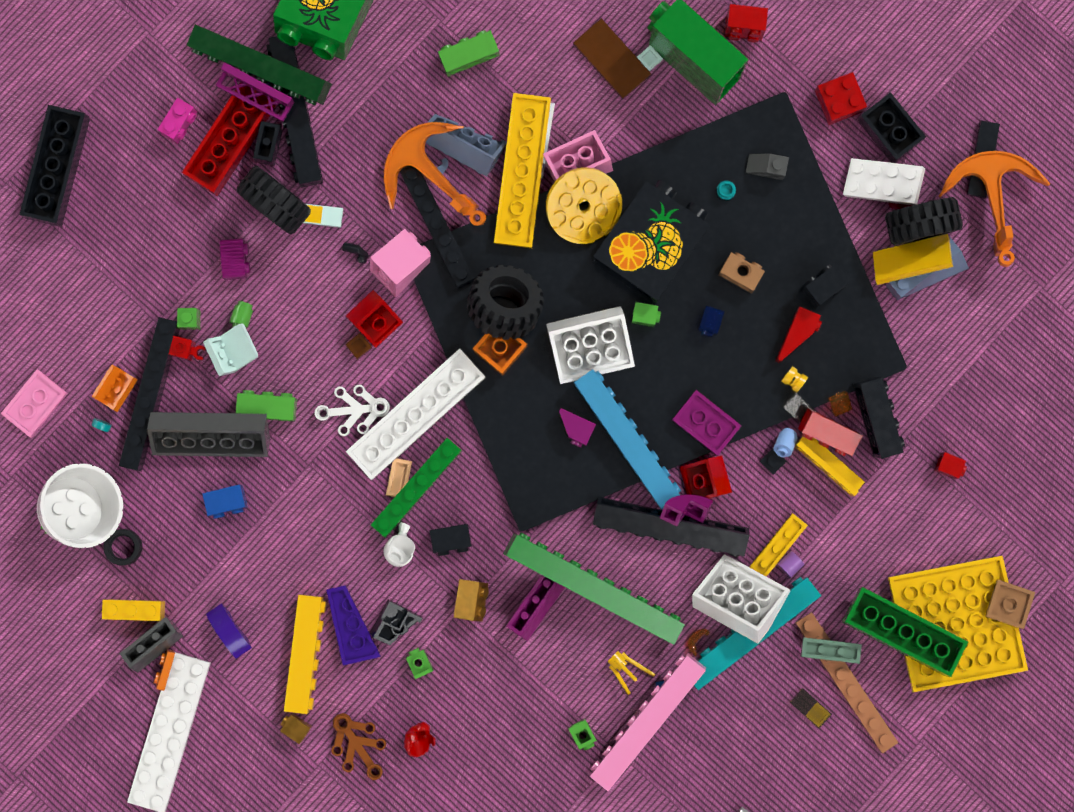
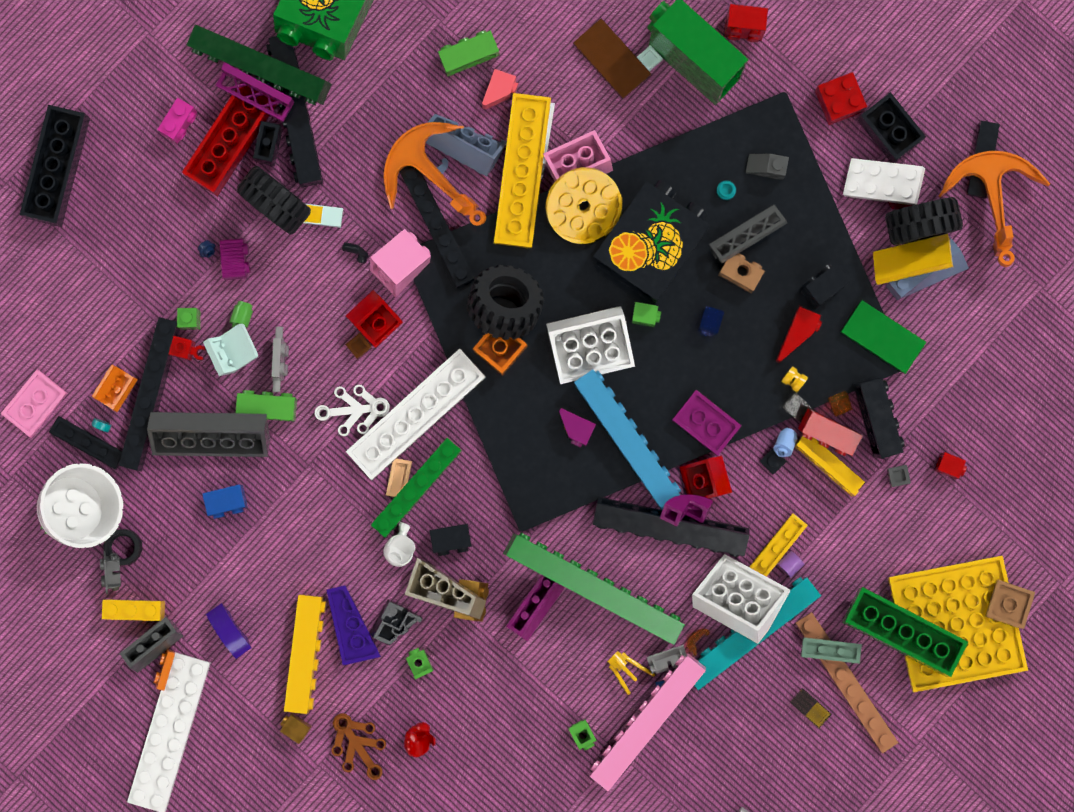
none -> black tile [49,416,122,470]
none -> dark grey hinge [100,551,121,594]
none -> dark blue plate [197,240,216,258]
none -> light grey plate [271,327,289,392]
none -> dark tan wedge [405,558,486,619]
none -> coral slope [482,69,519,109]
none -> light grey hinge [647,645,687,675]
none -> dark grey fence [709,205,787,263]
none -> green tile [840,300,926,374]
none -> dark grey plate [887,465,911,487]

